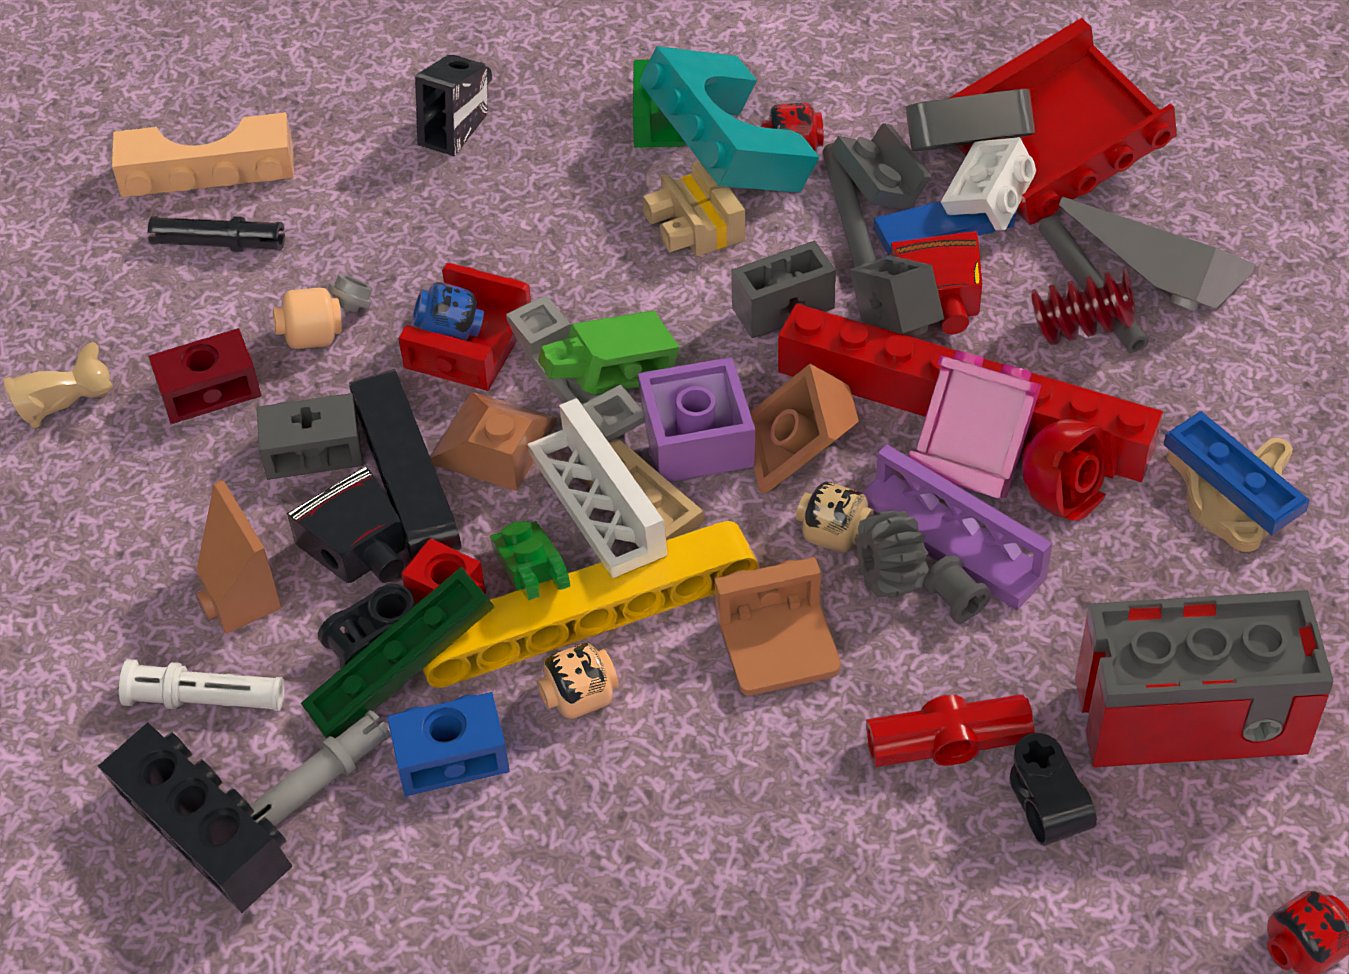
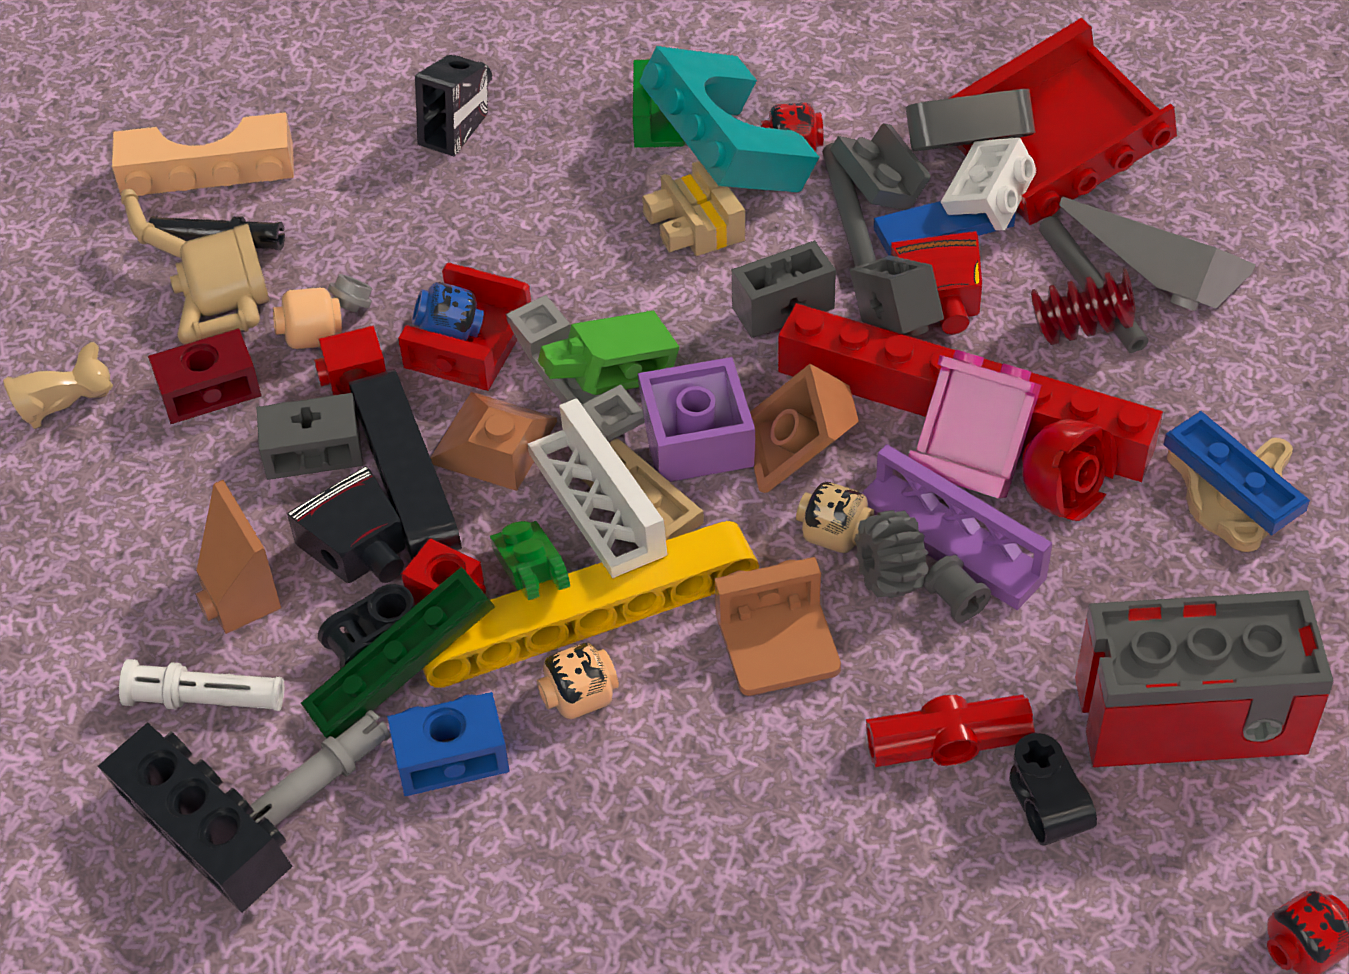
none -> tan piece [121,189,270,345]
none -> red brick [314,325,386,395]

